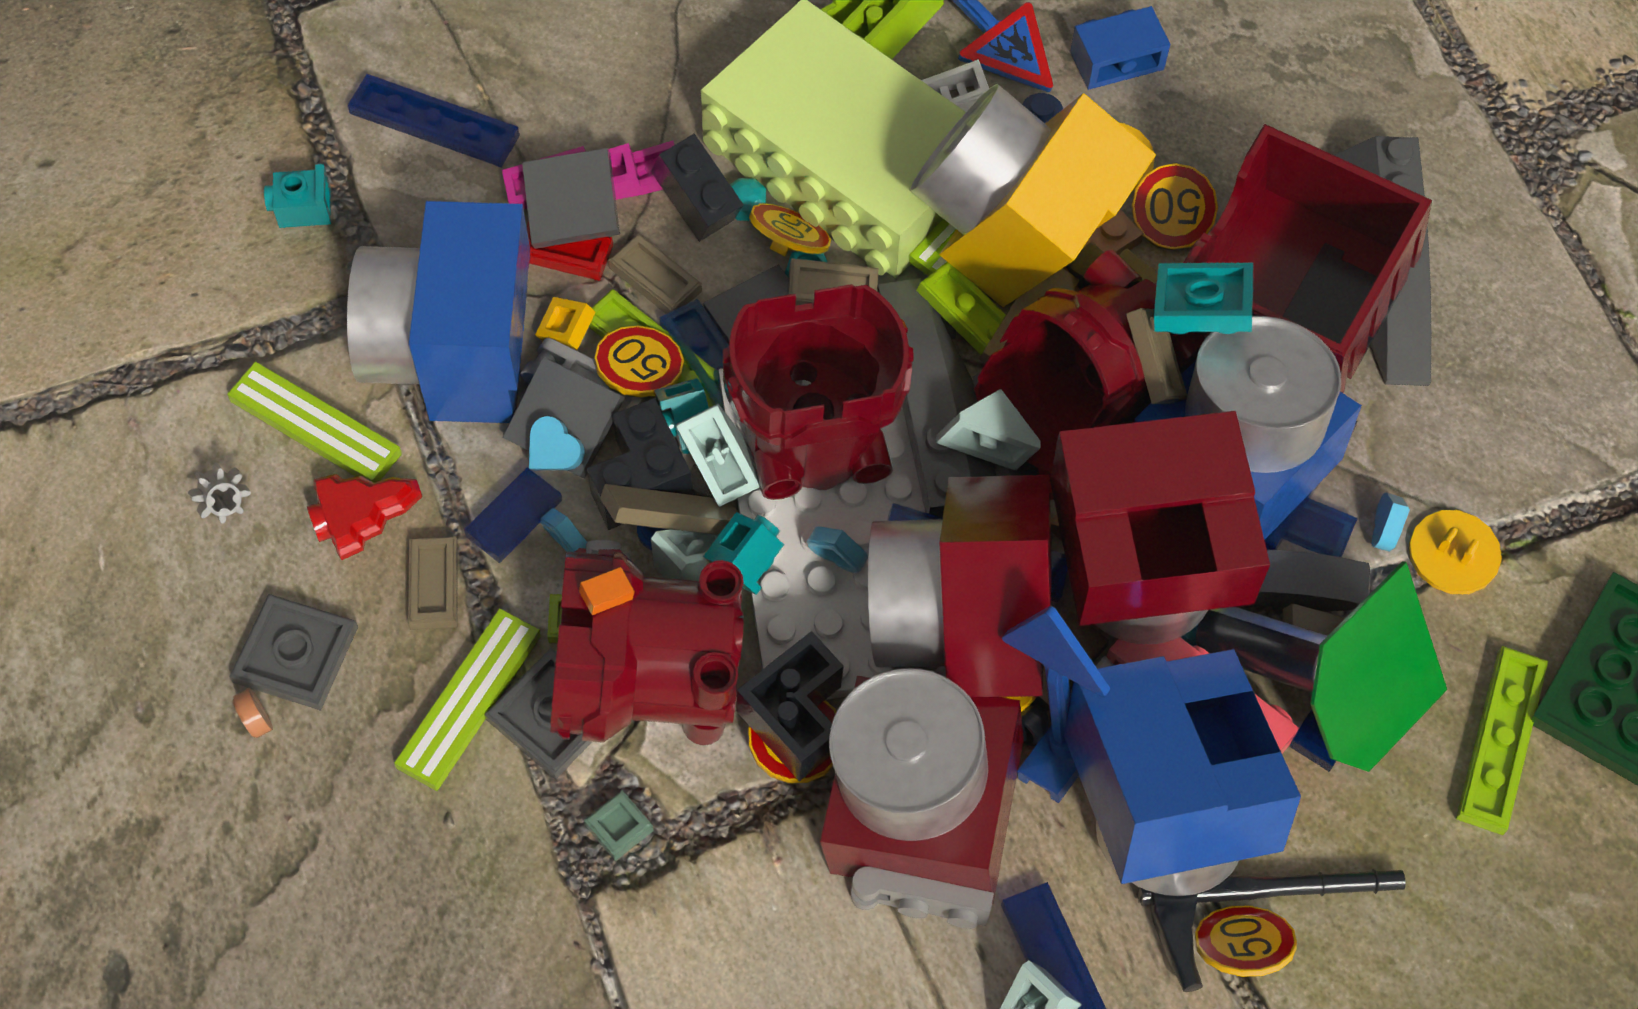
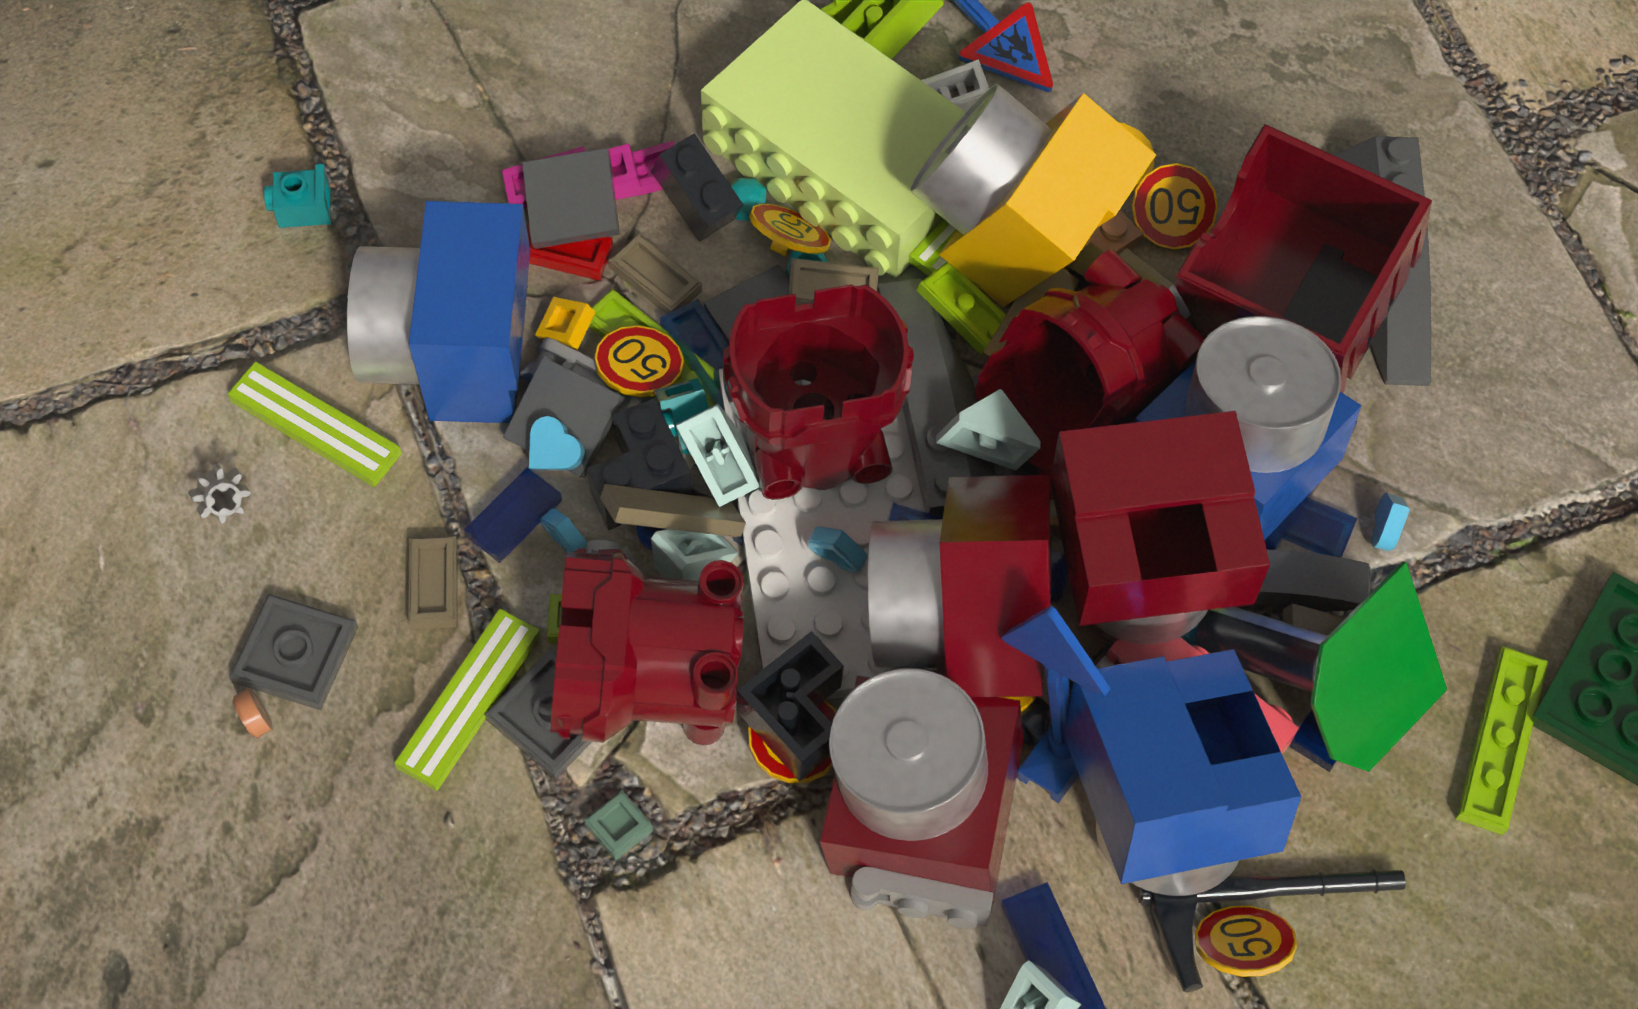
red rock [307,474,423,560] -> none
clear blue tile [348,74,520,168] -> none
orange piece [579,567,634,615] -> none
teal brick [703,512,784,595] -> none
dark blue plate [1022,93,1063,123] -> none
blue brick [1070,6,1171,90] -> none
dark tan tile [1126,308,1187,404] -> none
teal plate [1154,263,1253,334] -> none
yellow piece [1409,510,1502,594] -> none

